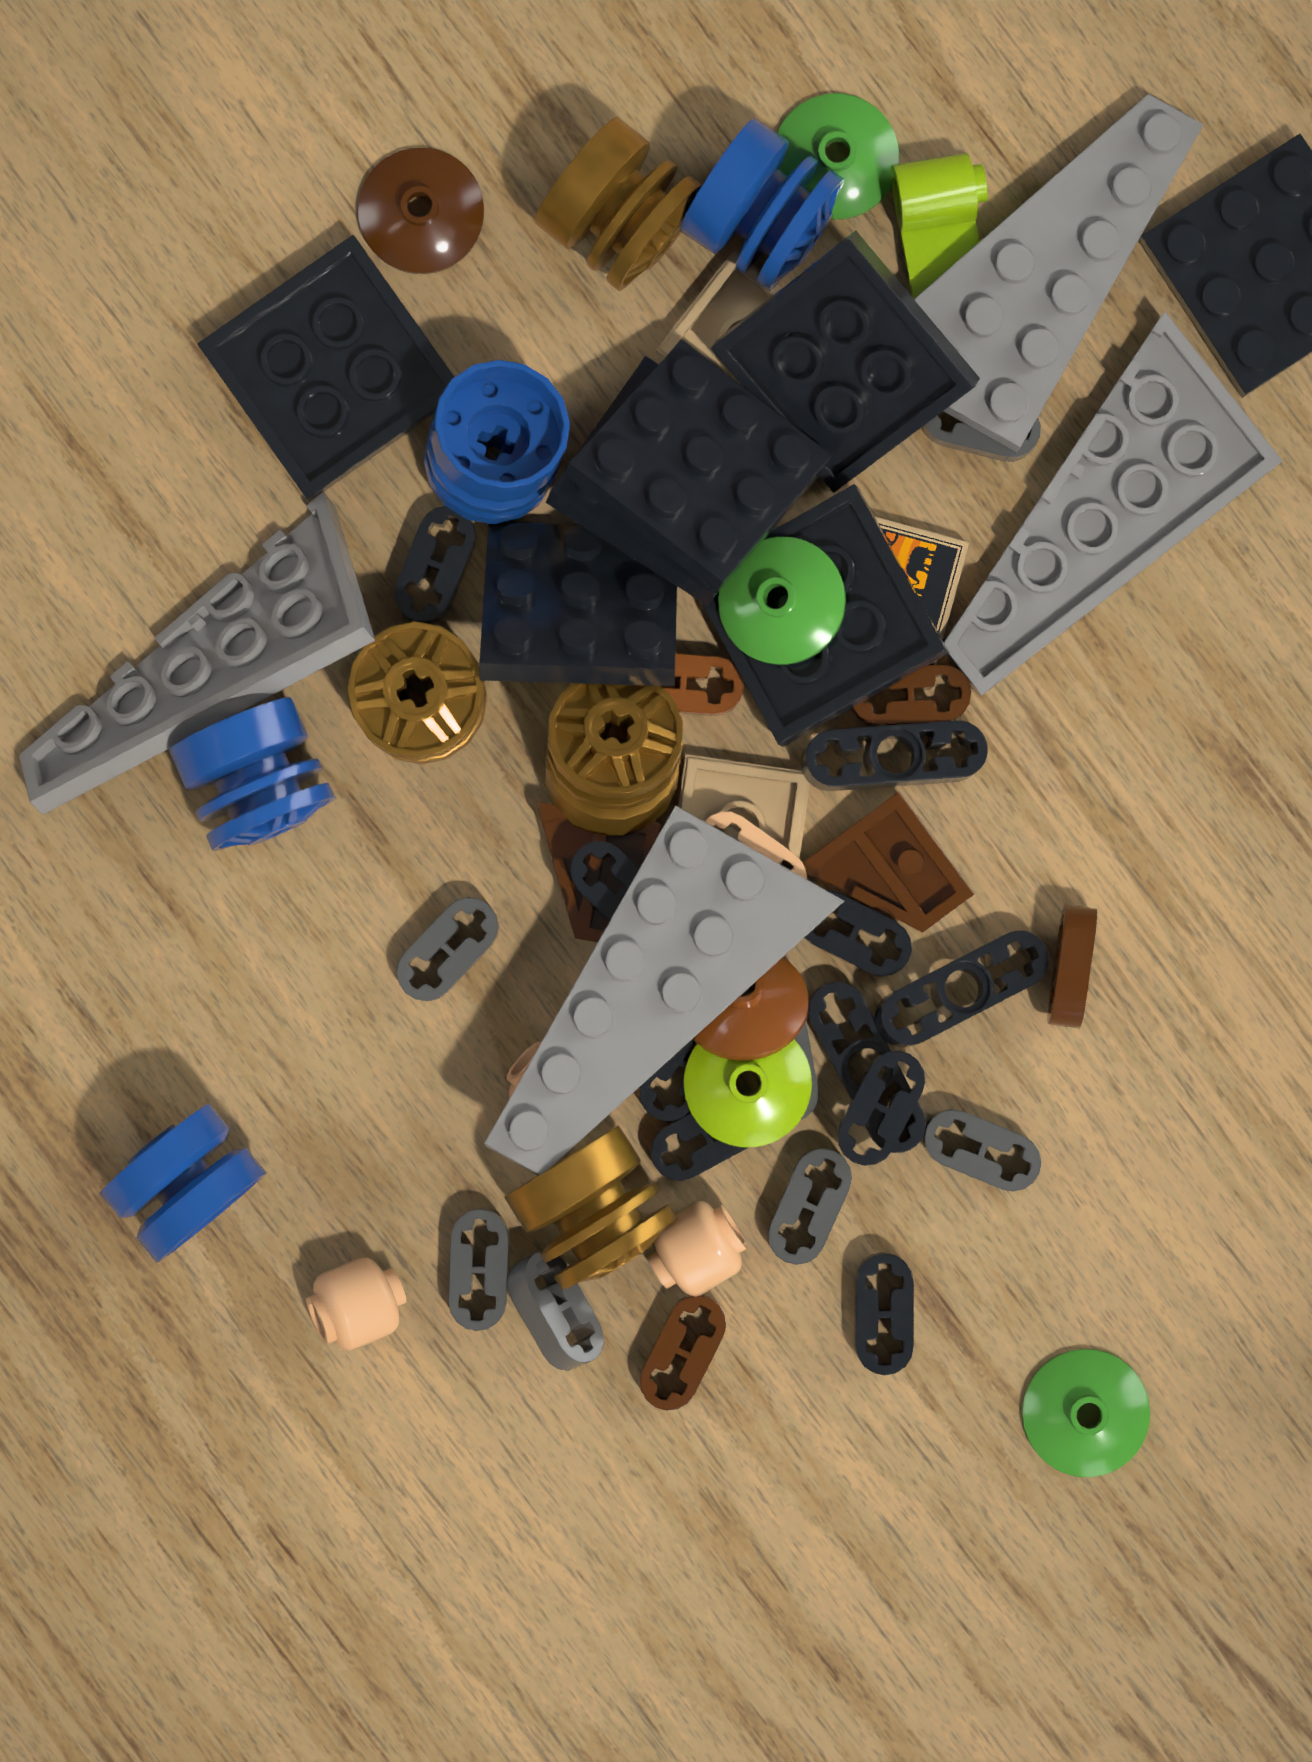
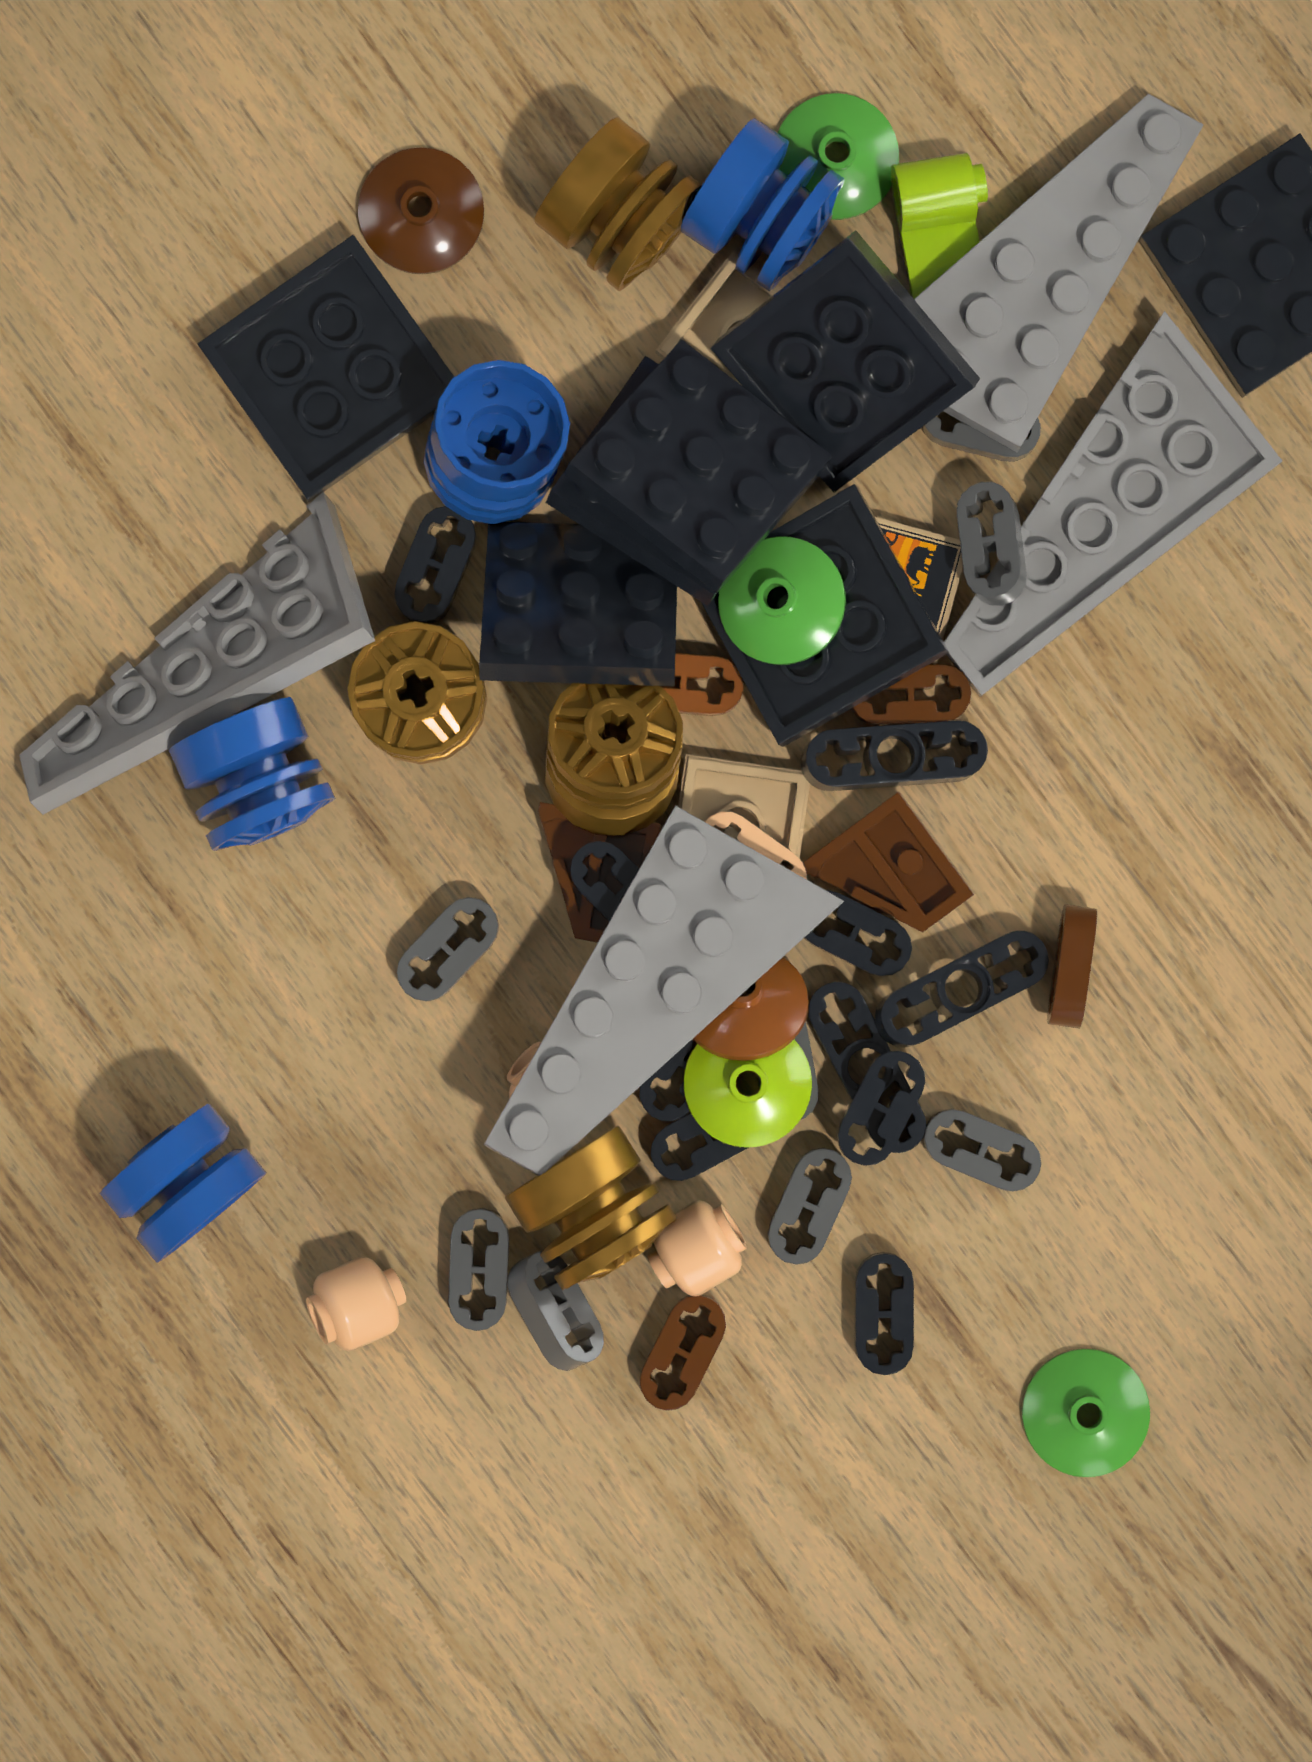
none -> dark grey beam [957,482,1027,606]

